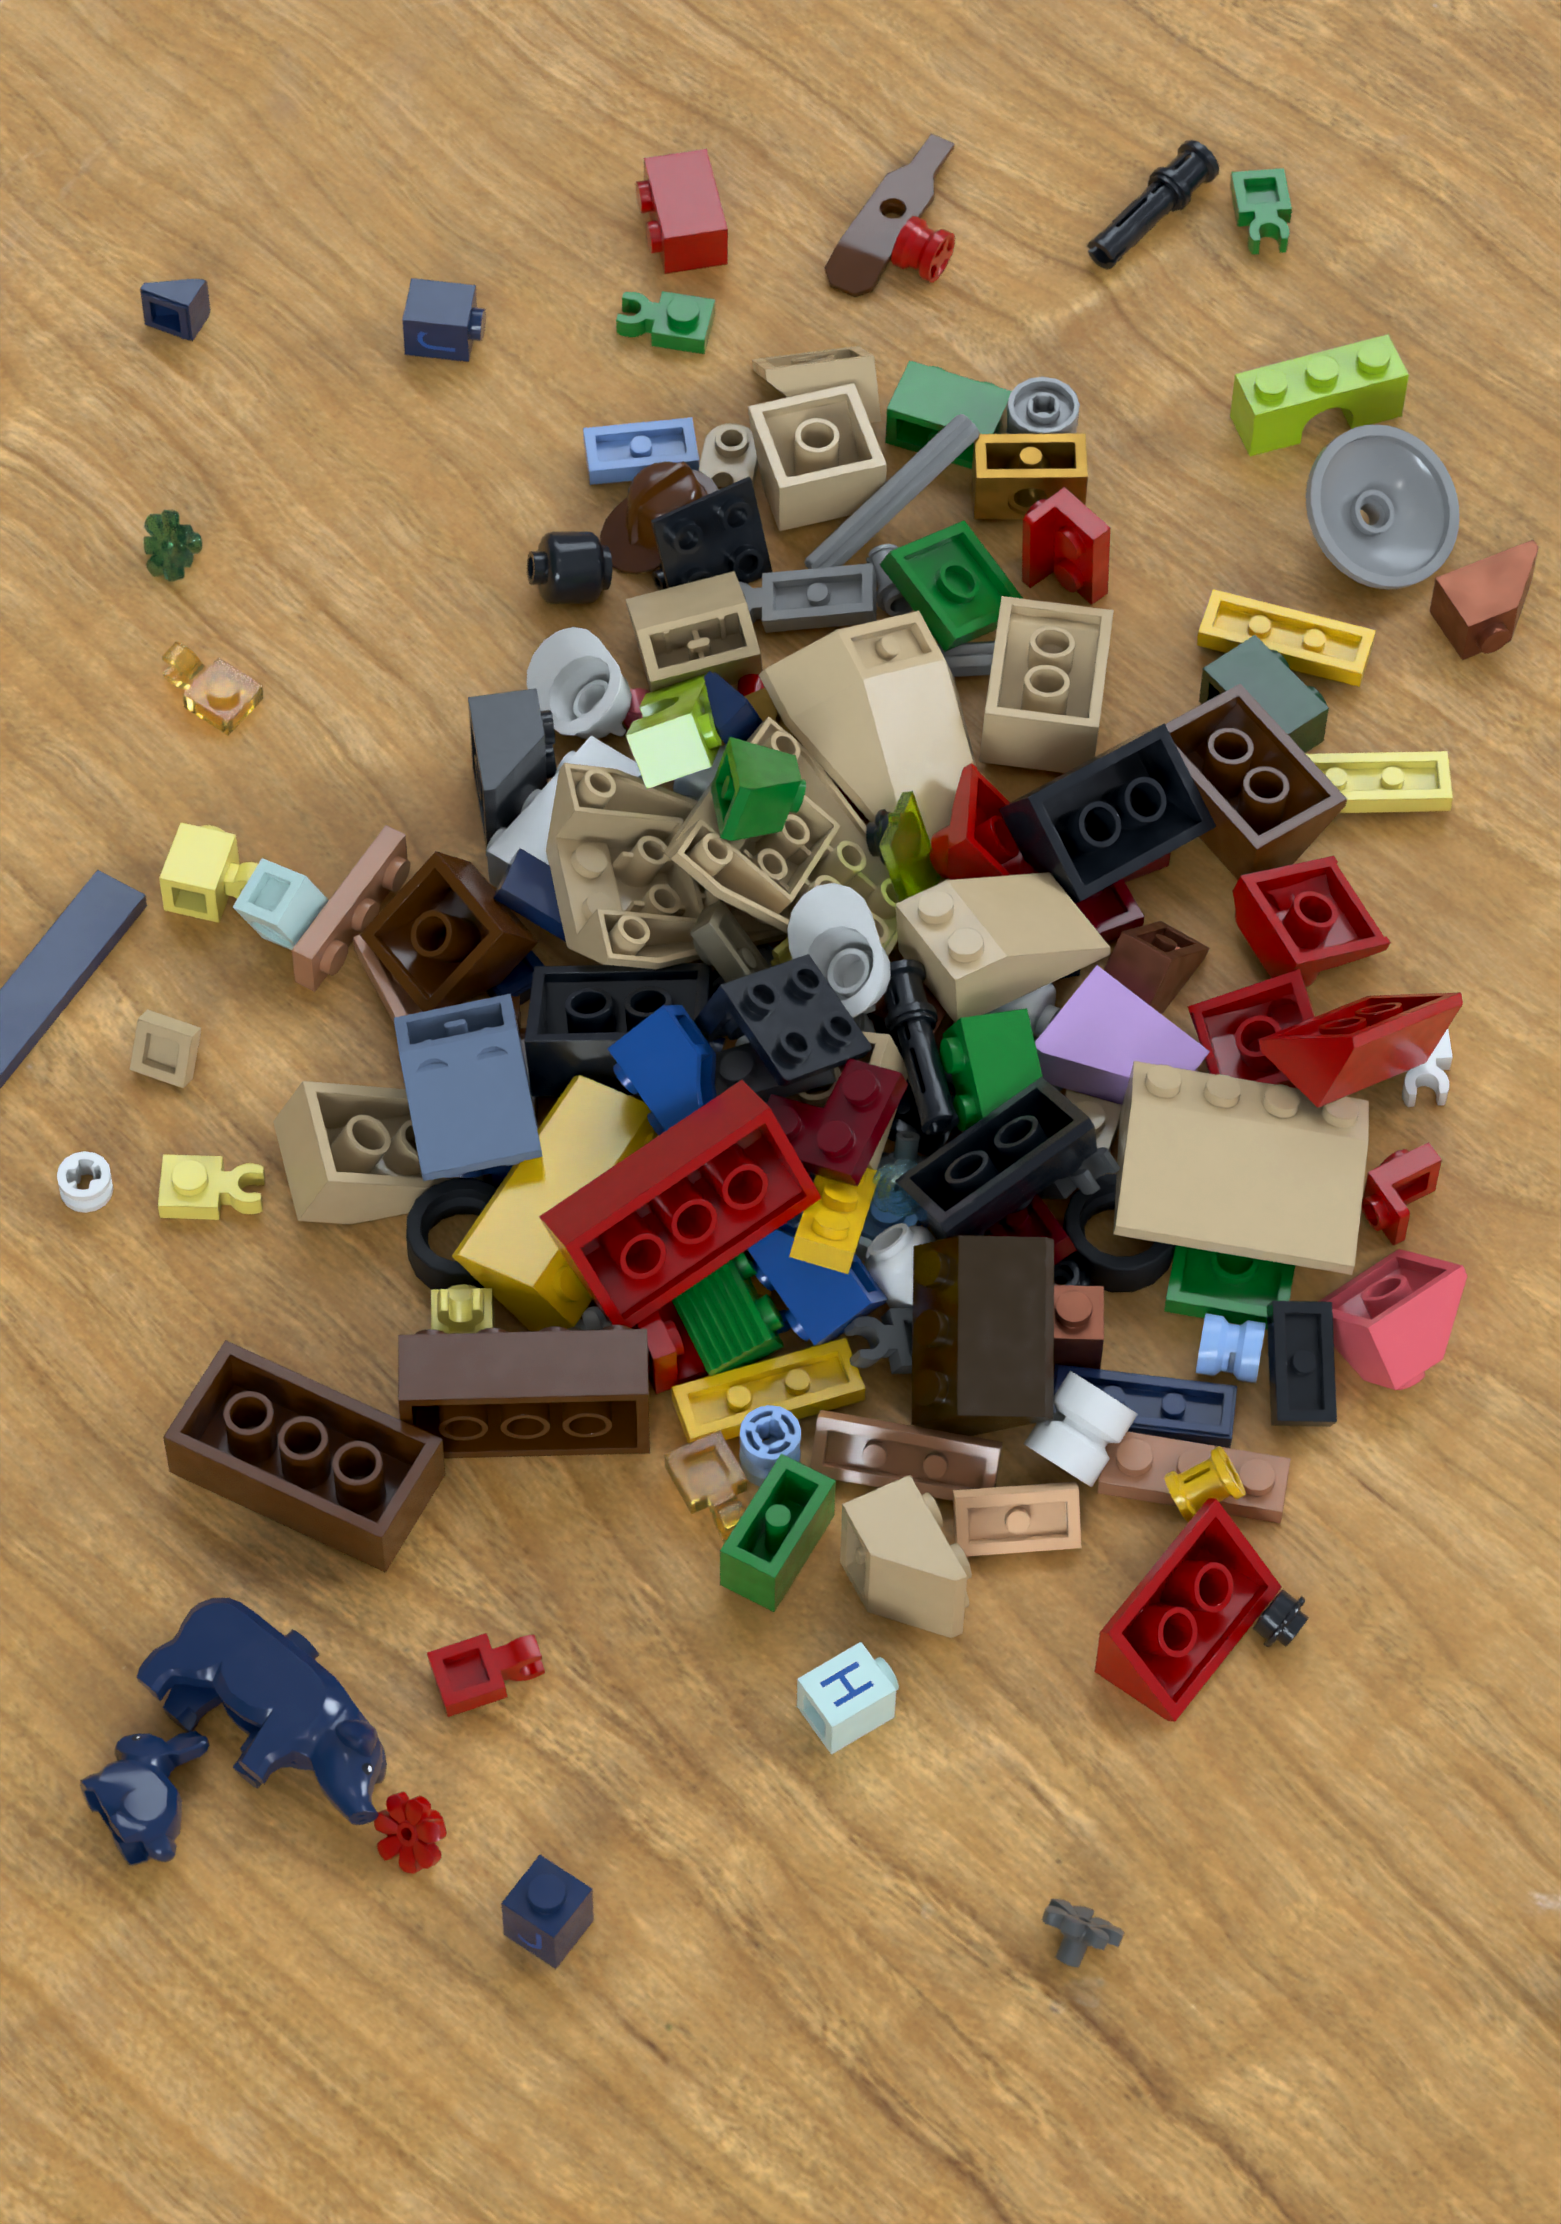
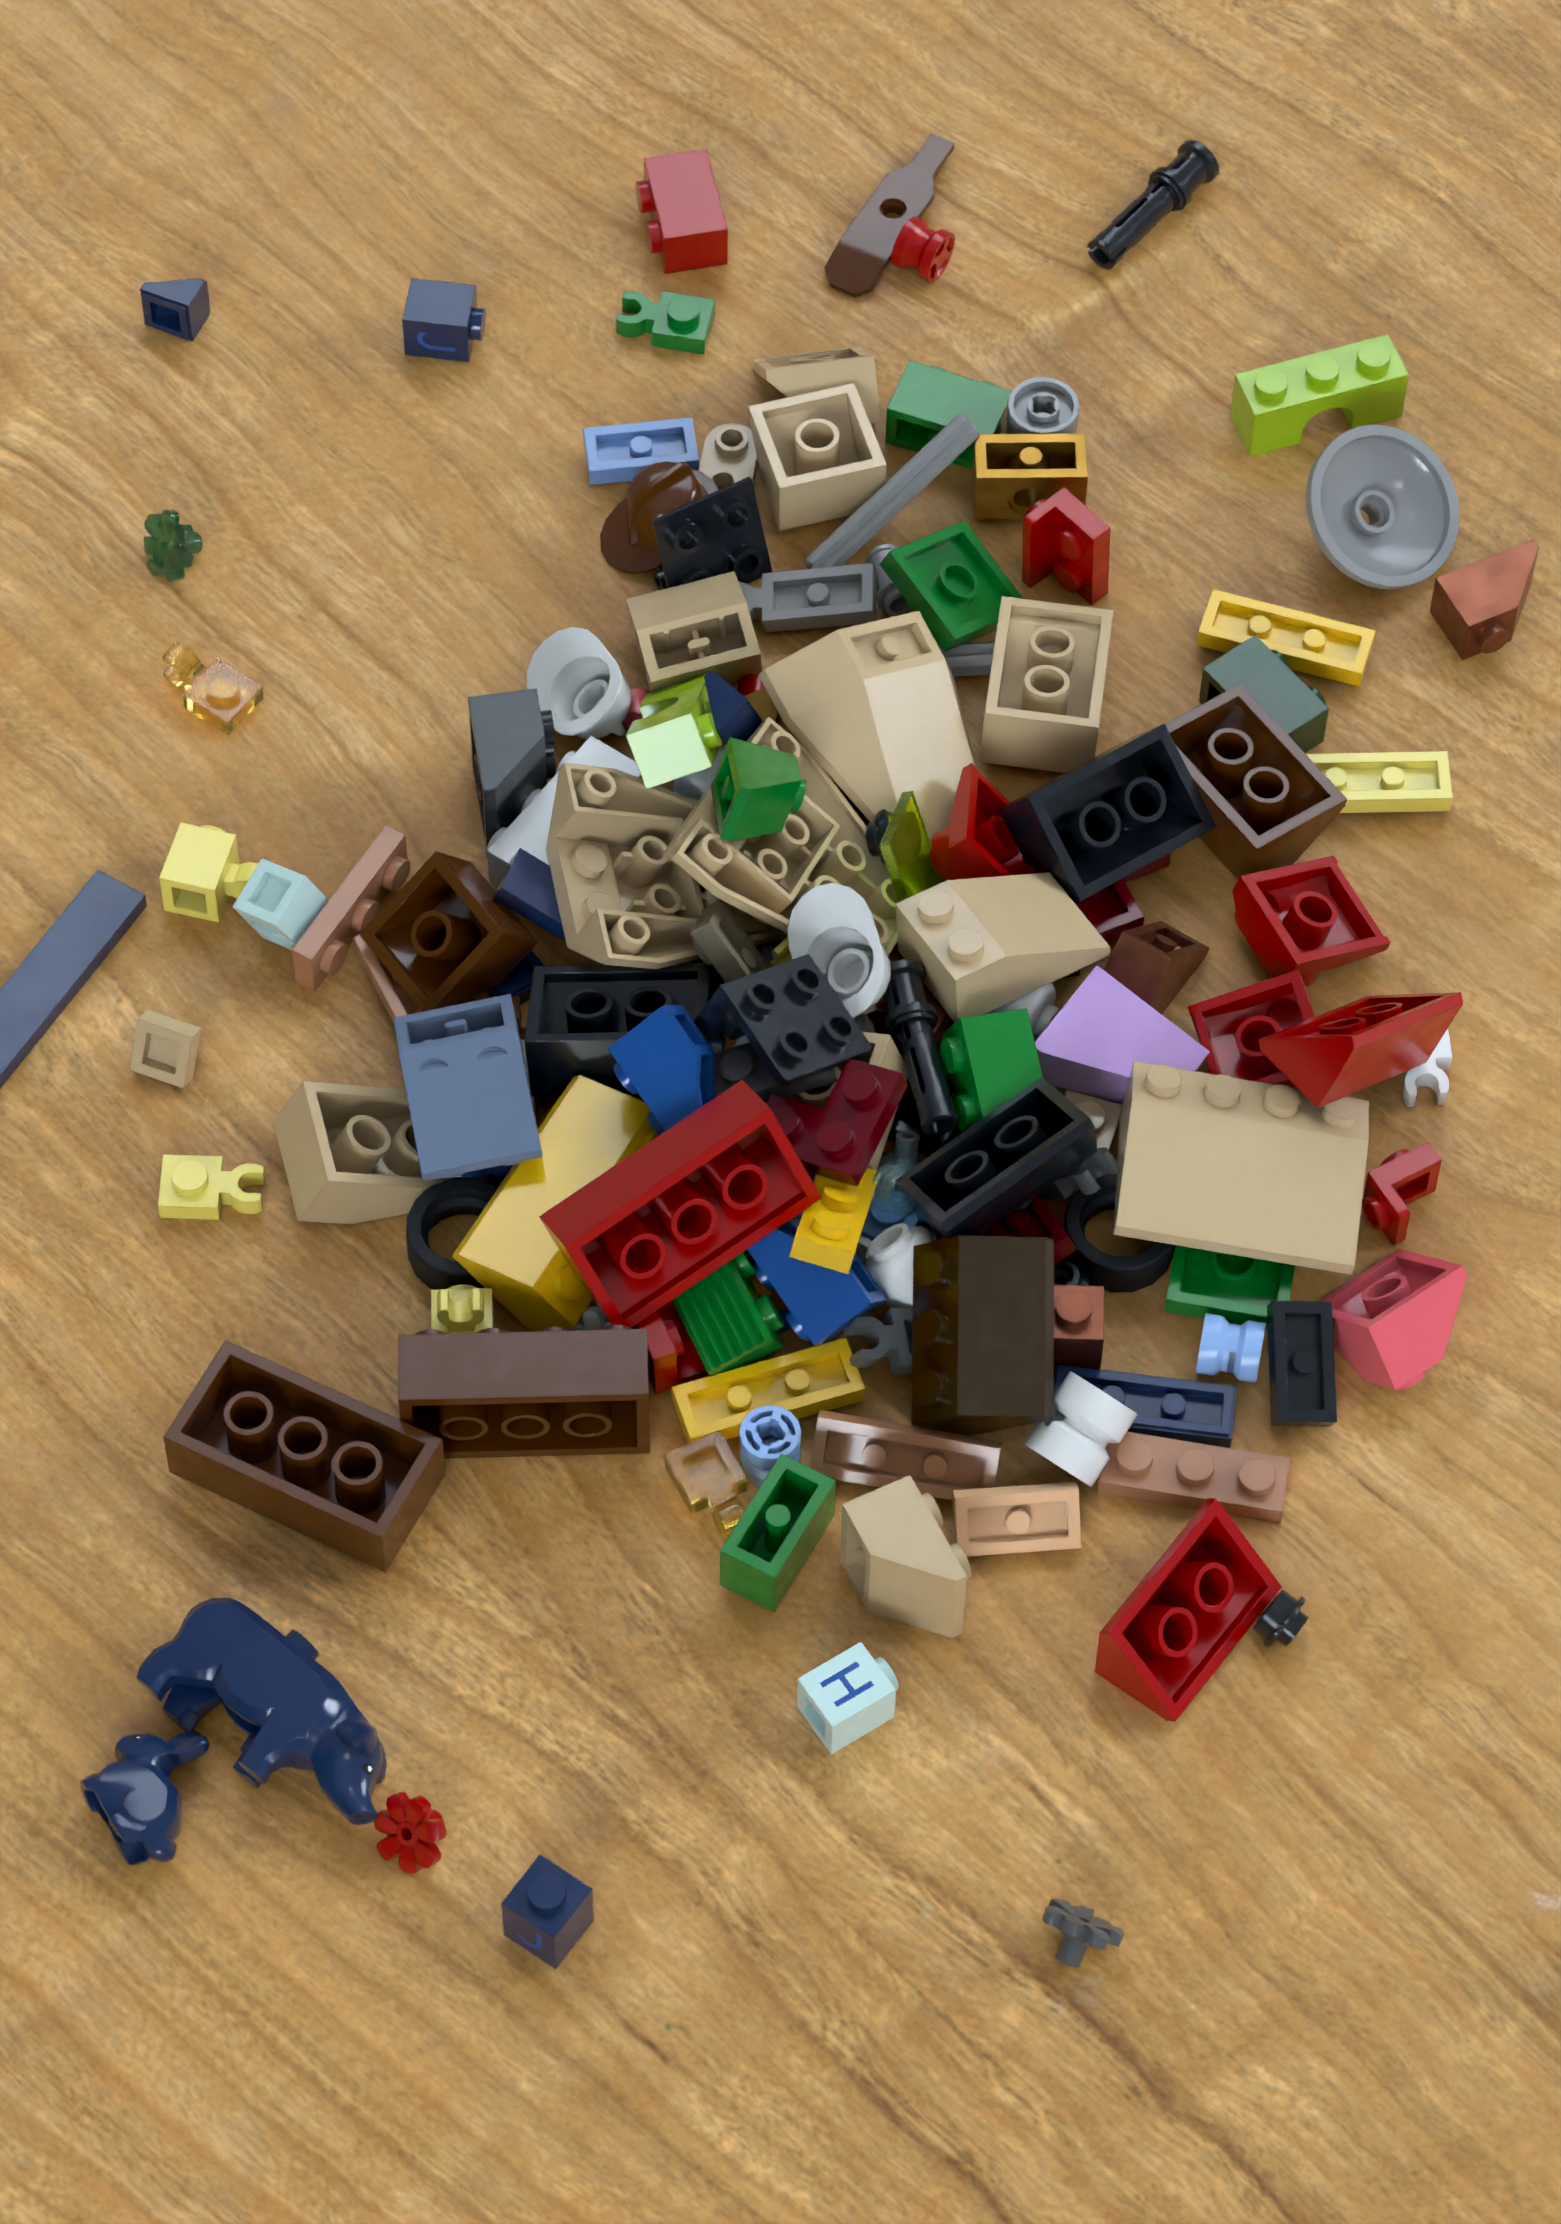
white bush [57,1151,113,1213] -> none
red plate [427,1633,545,1717] -> none
black head [527,532,612,604] -> none
yellow bush [1164,1446,1246,1523] -> none
plate [1230,168,1292,255] -> none

